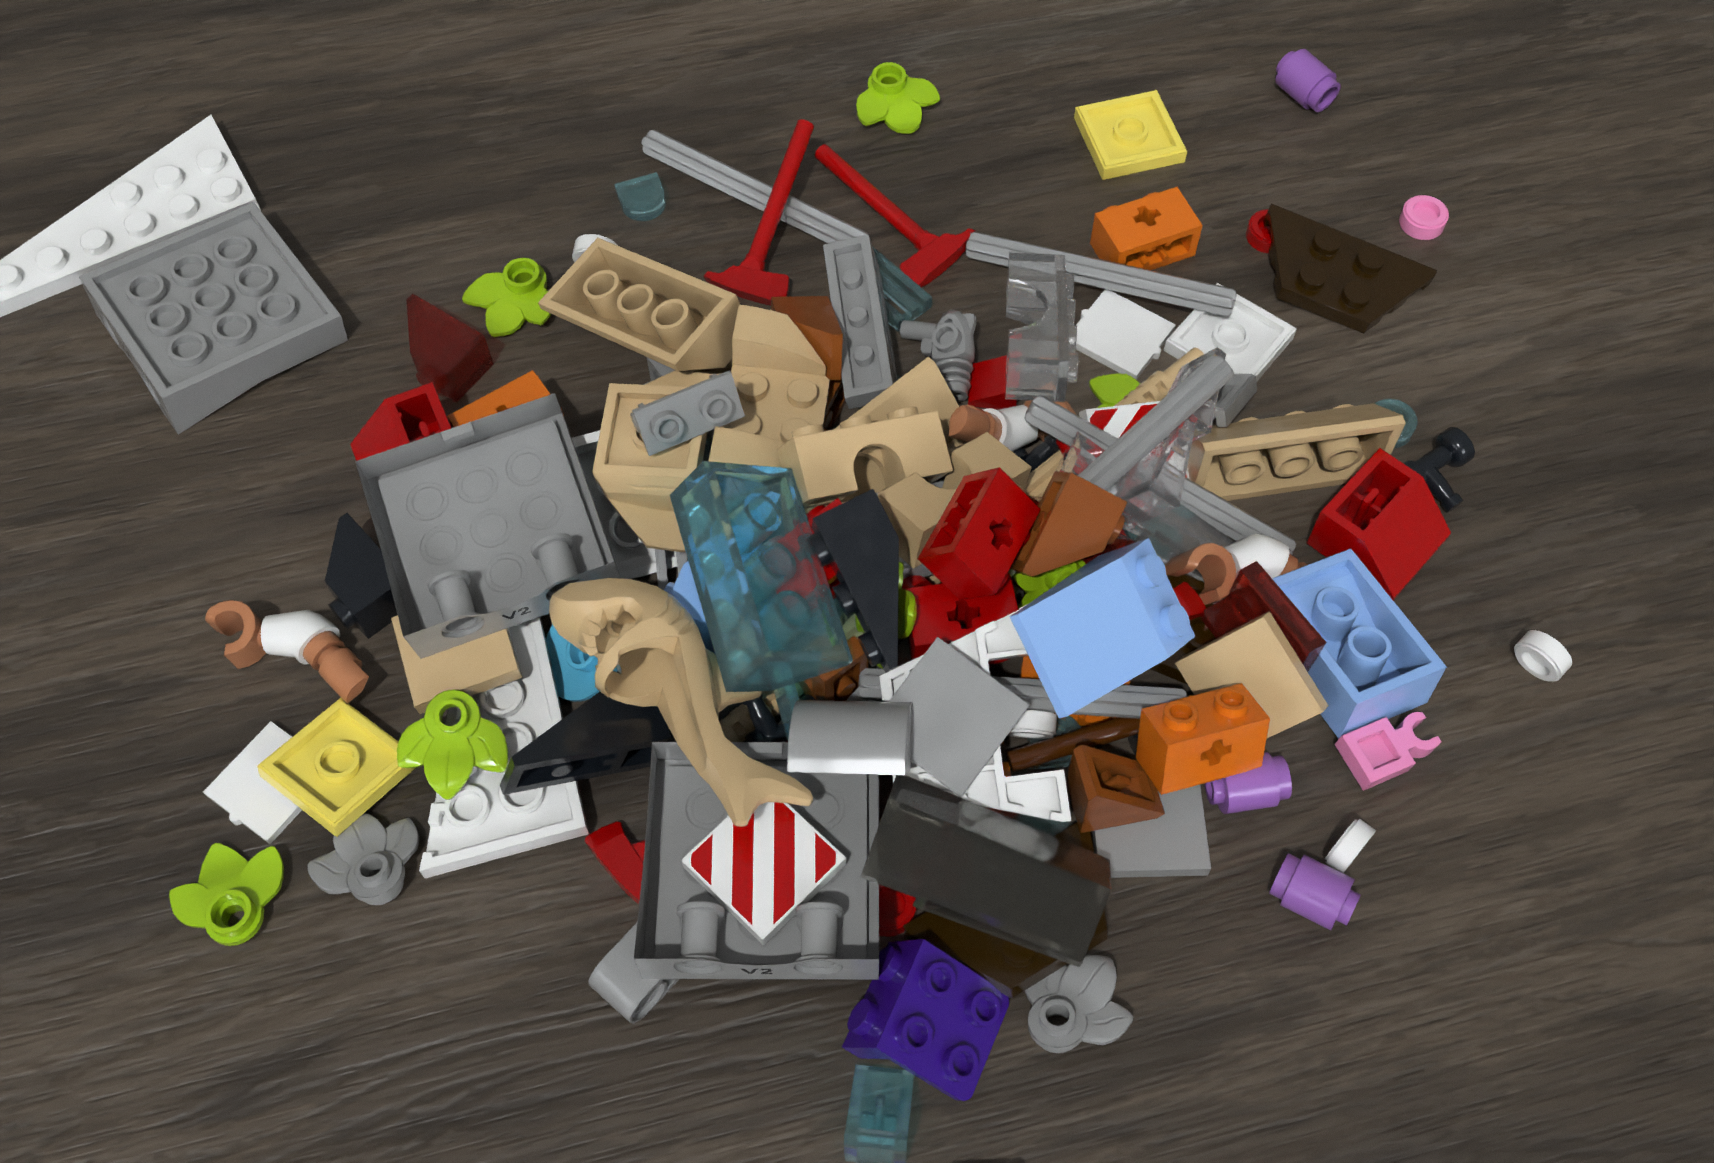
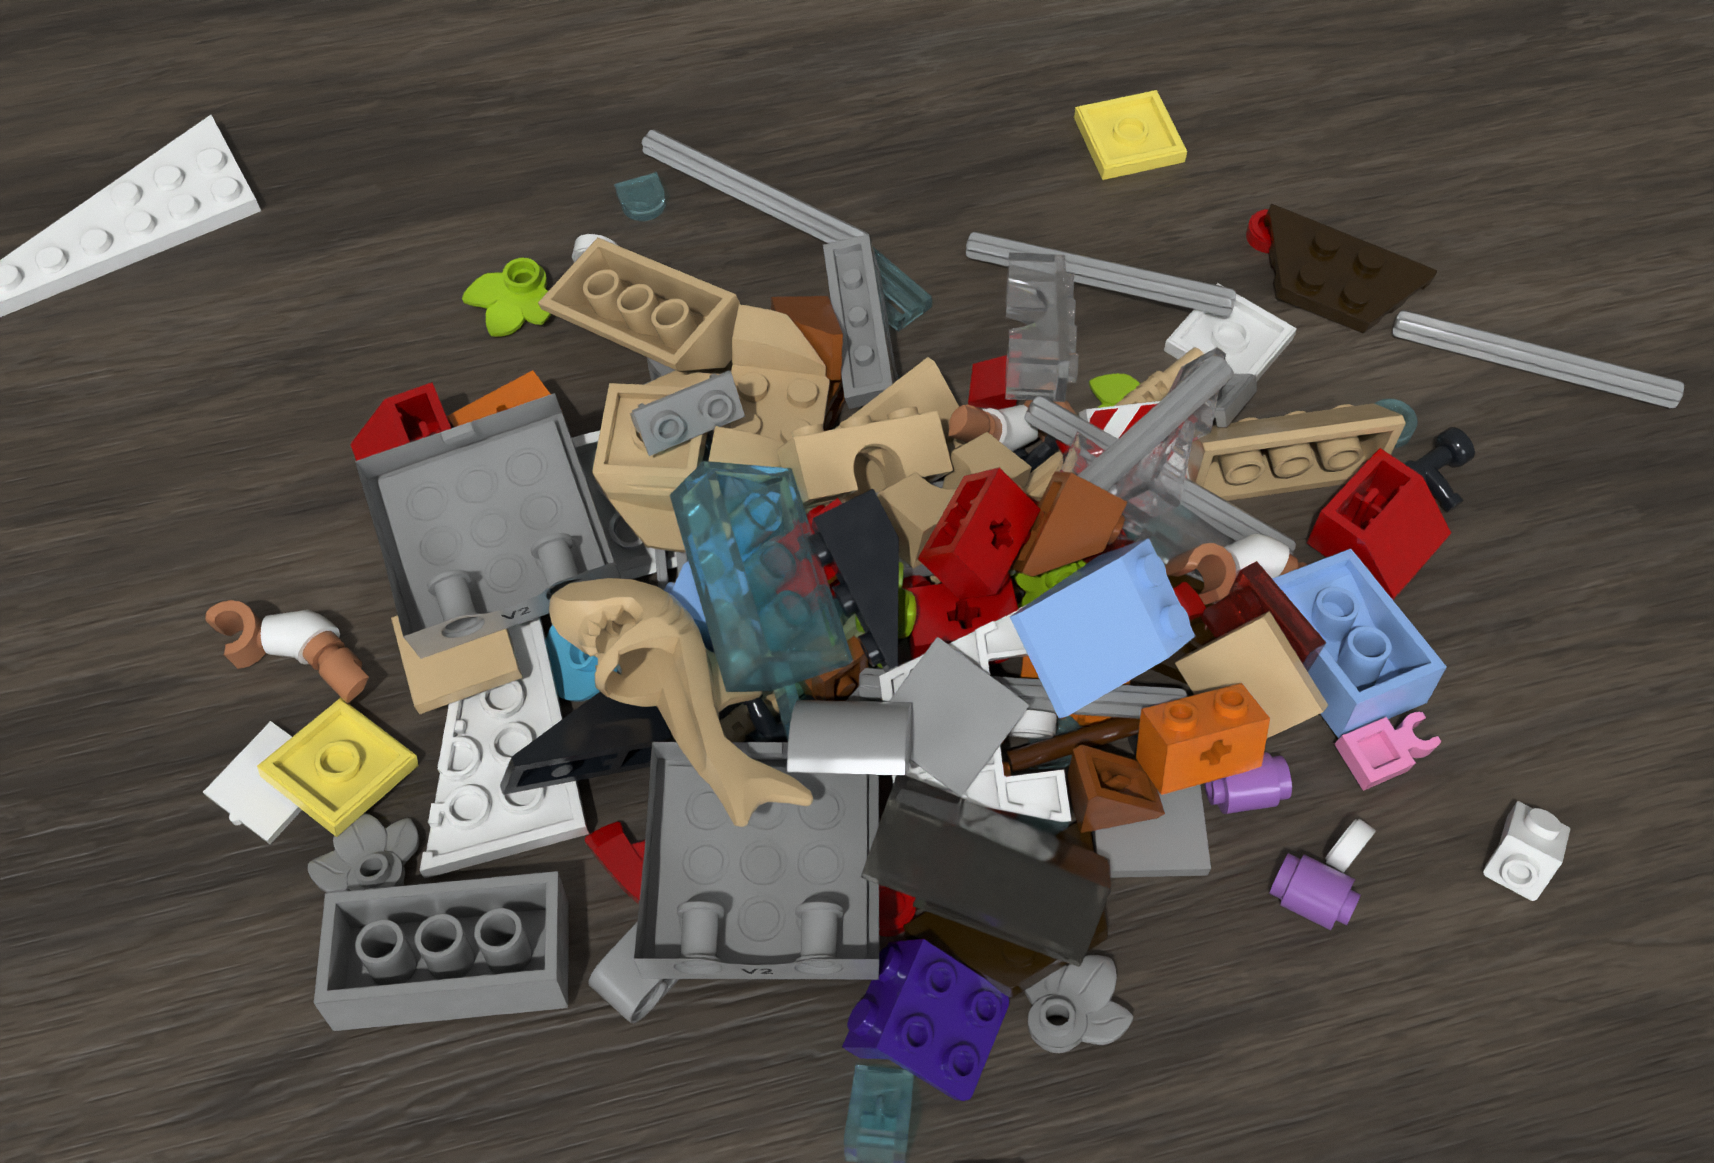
light grey piece [79,202,348,435] -> none
lime plate [169,843,284,946] -> none
black slope [325,513,398,639] -> none
lime plate [397,690,508,800] -> none
clear red slope [406,294,494,402] -> none
tile [681,802,846,946] -> none
red piece [703,119,814,306] -> none
red piece [815,144,976,289] -> none
lime plate [856,62,940,134] -> none
light grey piece [900,309,977,402] -> none
white piece [1065,289,1176,380] -> none
orange brick [1090,187,1203,270] -> none
medium lavender brick [1275,49,1341,112] -> none
bright pink tile [1399,195,1449,240] -> none
white tile [1514,630,1572,682] -> none
none -> light grey brick [314,871,569,1031]
none -> light grey axle [1392,310,1684,409]
none -> white bracket [1483,801,1570,901]

